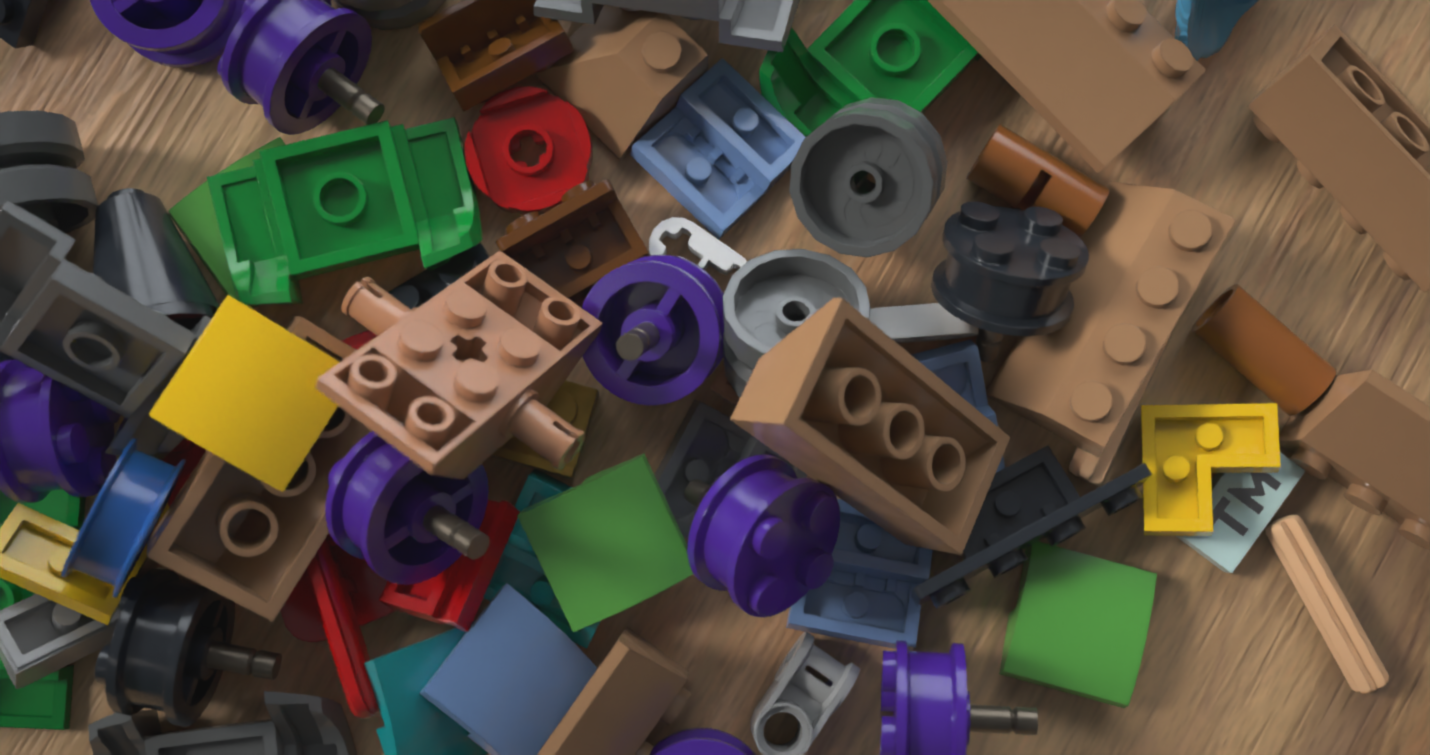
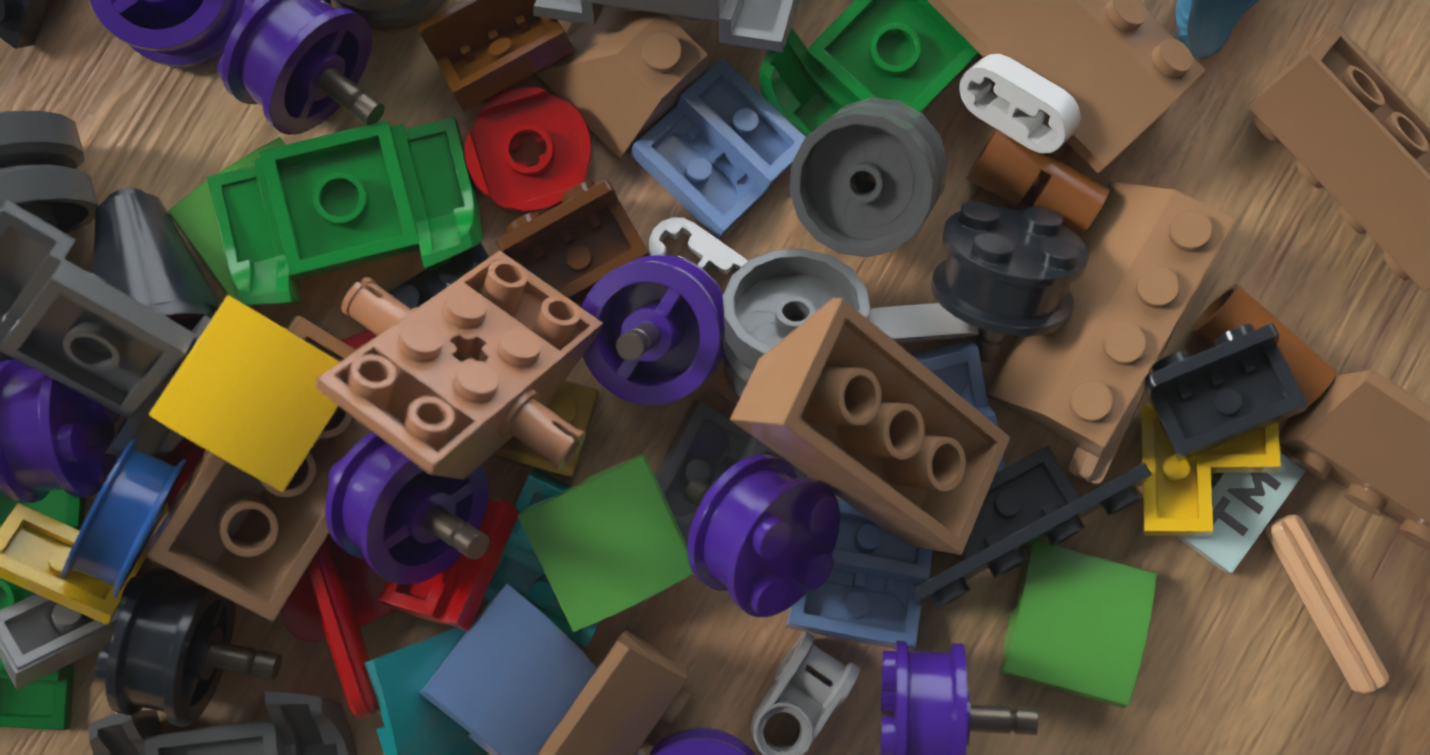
none -> white beam [959,54,1081,153]
none -> black bracket [1145,323,1308,462]

